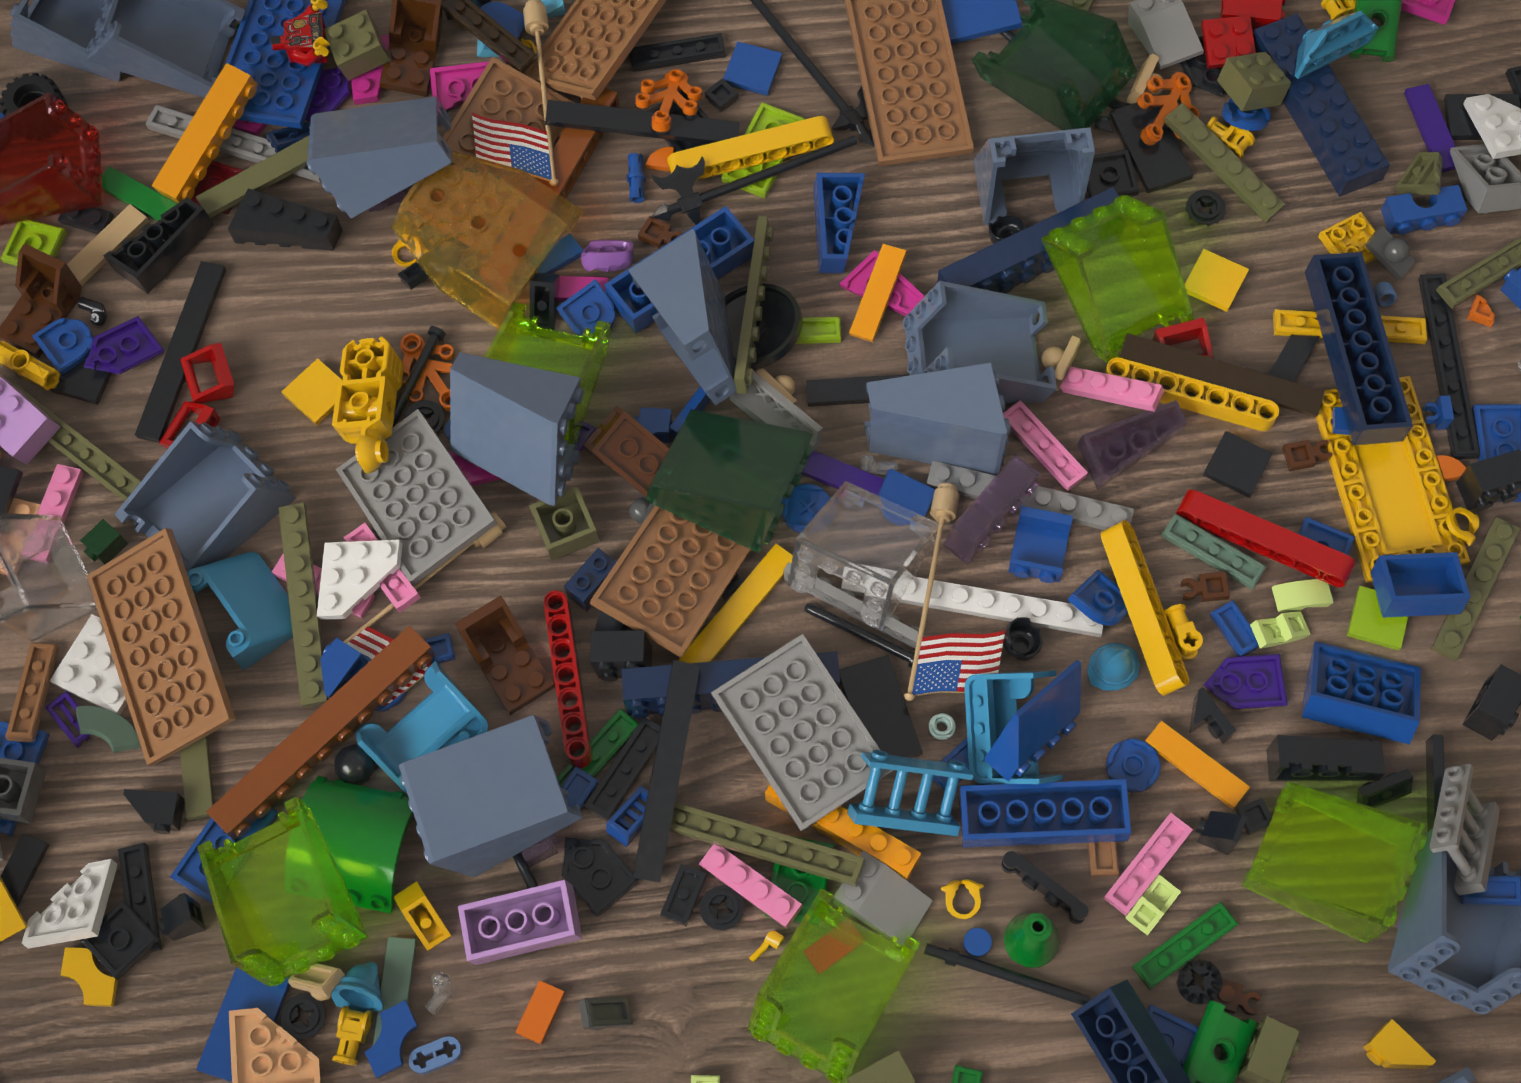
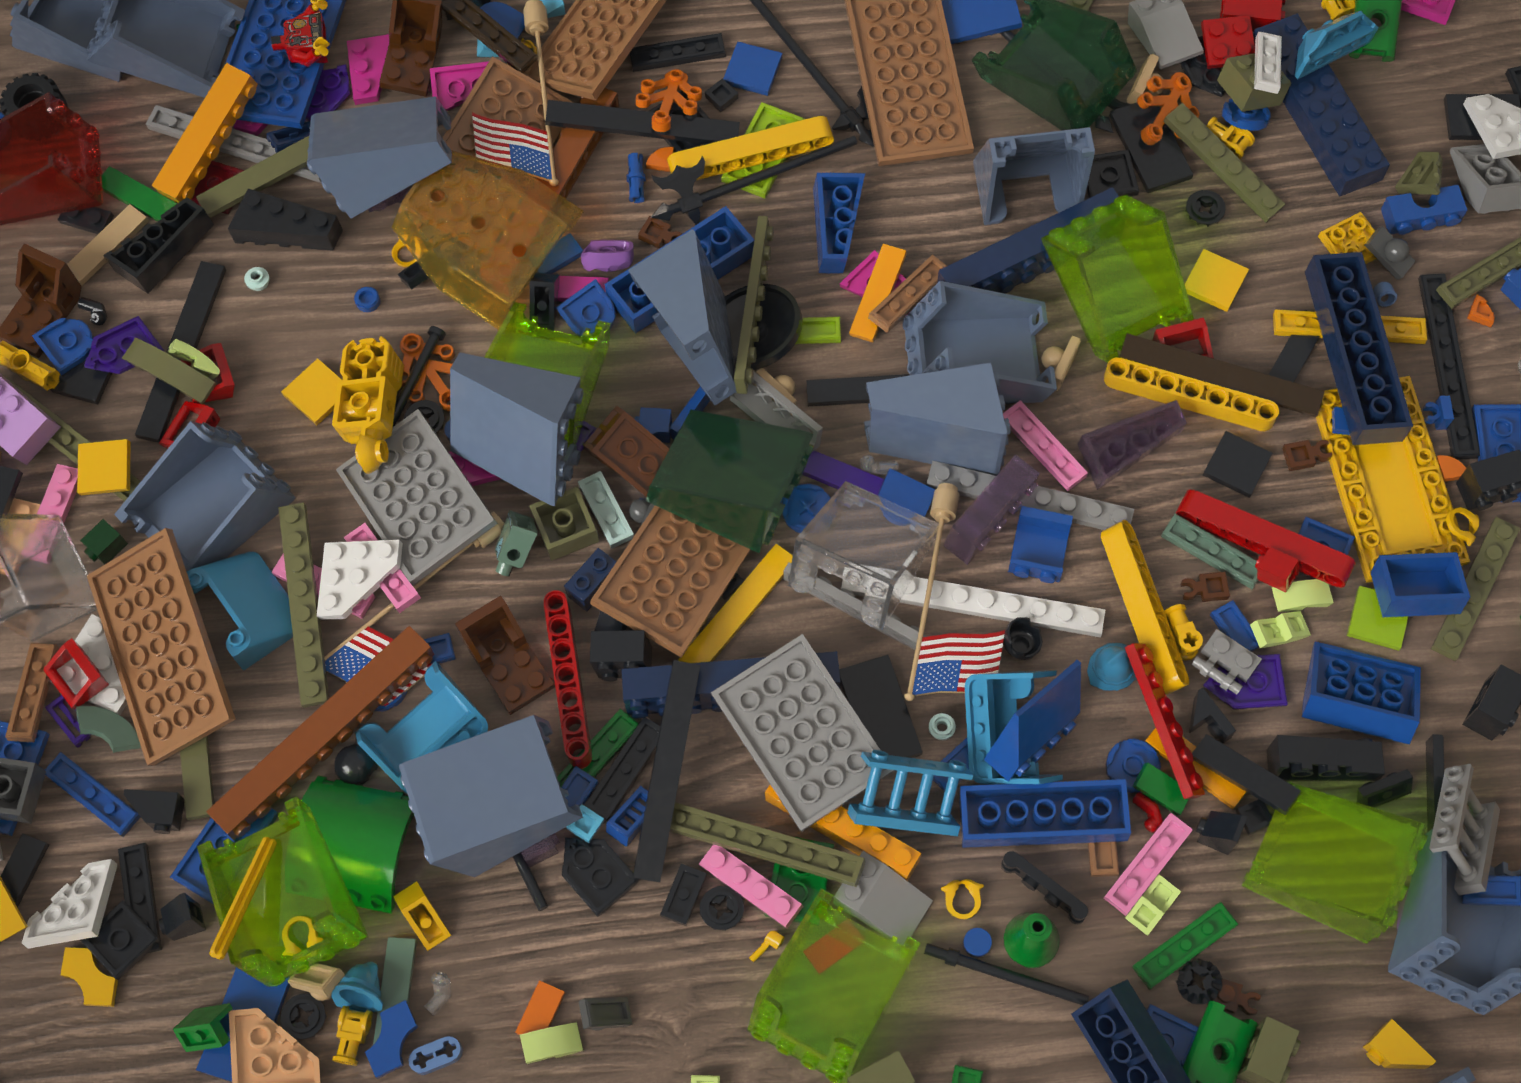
lime tile [0,218,67,266] -> none
blue slope [320,637,368,698] -> none
olive brick [324,10,391,81] -> none
lavender brick [458,880,583,965] -> none
black bar [804,603,915,668] -> none
black hair [988,216,1026,244] -> none
bright pink plate [1060,366,1164,412] -> none
blue tile [1068,569,1128,626] -> none
dark purple tile [1404,84,1456,173] -> none
none -> red tile [43,638,109,710]
none -> blue tile [45,752,140,837]
none -> yellow tile [77,439,131,495]
none -> olive slope [122,338,217,404]
none -> yellowish green slope [167,339,220,380]
none -> green panel [173,1003,233,1052]
none -> yellow axle [209,837,277,960]
none -> light aqua plate [244,267,270,291]
none -> yellow piece [282,916,324,958]
none -> blue tile [354,287,380,312]
none -> sand green torso [495,510,537,576]
none -> yellowish green slope [520,1022,583,1064]
none -> medium azure tile [566,804,604,843]
none -> light aqua plate [578,471,634,549]
none -> medium nougat tile [868,255,947,333]
none -> red plate [1124,643,1205,799]
none -> green tile [1132,763,1189,815]
none -> red arm [1133,792,1164,833]
none -> light grey plate [1191,629,1262,695]
none -> black tile [1192,734,1301,815]
none -> white tile [1254,31,1282,94]
none -> red brick [1255,547,1299,593]

